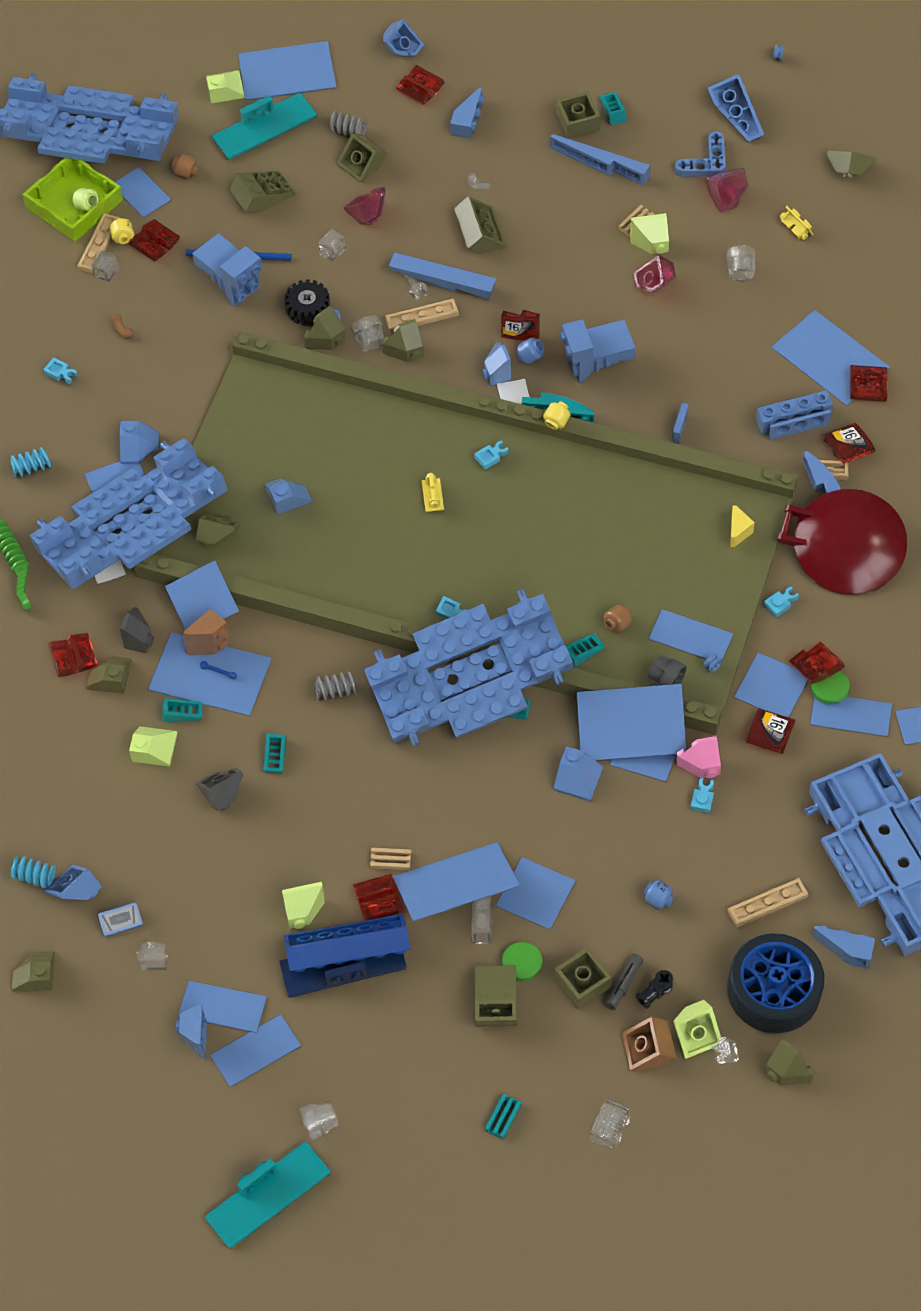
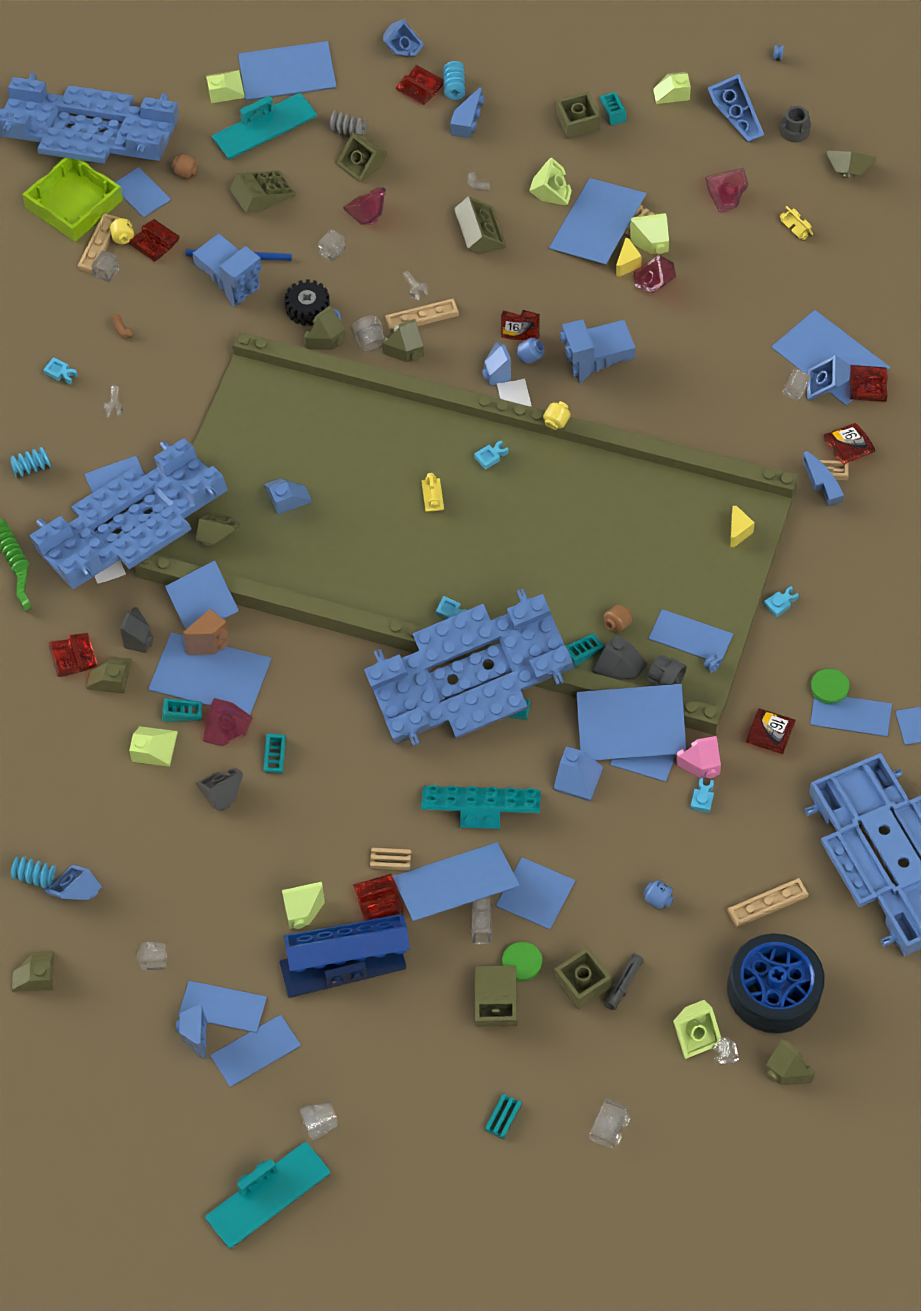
yellowish green head [73,188,99,211] -> none
slope [98,902,143,937] -> none
medium blue slope [120,421,160,464] -> none
blue hinge [200,661,237,679] -> none
light grey piece [315,671,356,701] -> none
medium blue slope [388,252,496,300] -> none
teal slope [522,392,594,423] -> none
medium blue slope [550,134,651,186] -> none
medium nougat slope [622,1016,676,1071] -> none
black connector [636,970,673,1009] -> none
medium blue tile [672,403,689,444] -> none
medium blue beam [675,131,726,177] -> none
clear piece [726,245,757,282] -> none
medium blue piece [734,653,810,720] -> none
medium blue brick [756,390,833,440] -> none
dark red dish [777,489,907,595] -> none
clear red slope [789,641,845,684] -> none
medium blue slope [813,926,875,969] -> none
none -> clear bar [104,385,123,417]
none -> clear pink slope [203,698,253,746]
none -> teal bracket [421,785,541,829]
none -> medium azure piece [443,61,465,100]
none -> yellowish green slope [530,158,572,205]
none -> medium blue piece [549,178,647,264]
none -> dark grey slope [593,634,647,680]
none -> light yellow slope [616,238,642,277]
none -> yellowish green slope [653,72,691,104]
none -> dark grey piece [781,106,811,142]
none -> clear brick [783,368,811,400]
none -> medium blue slope [807,355,850,401]

